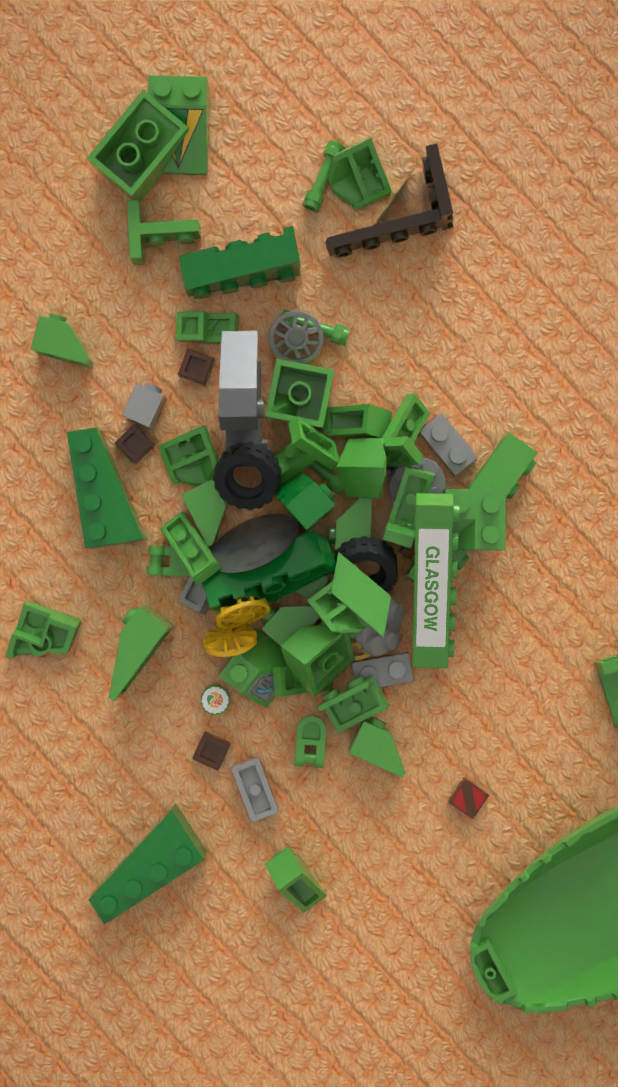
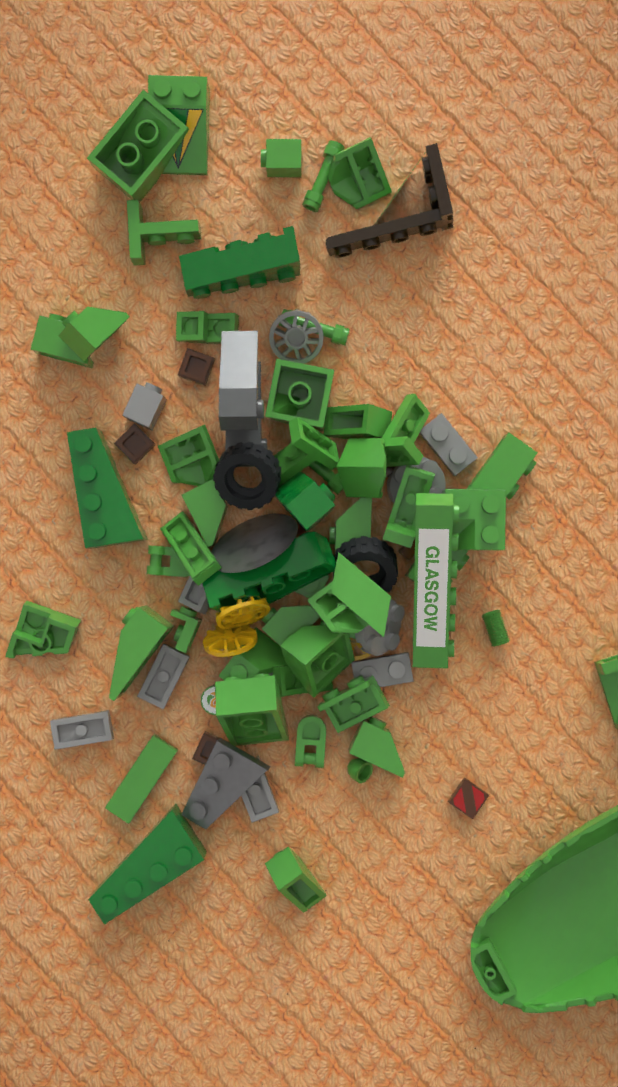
none -> light grey plate [50,710,114,750]
none -> bright green slope [58,307,130,361]
none -> bright green tile [105,734,178,824]
none -> light grey plate [137,644,190,709]
none -> bright green bracket [170,606,202,653]
none -> flat silver wing [181,738,270,829]
none -> bright green slope [215,673,289,746]
none -> bright green brick [261,139,302,178]
none -> bright green hinge [347,758,373,783]
none -> bright green piece [482,610,510,647]

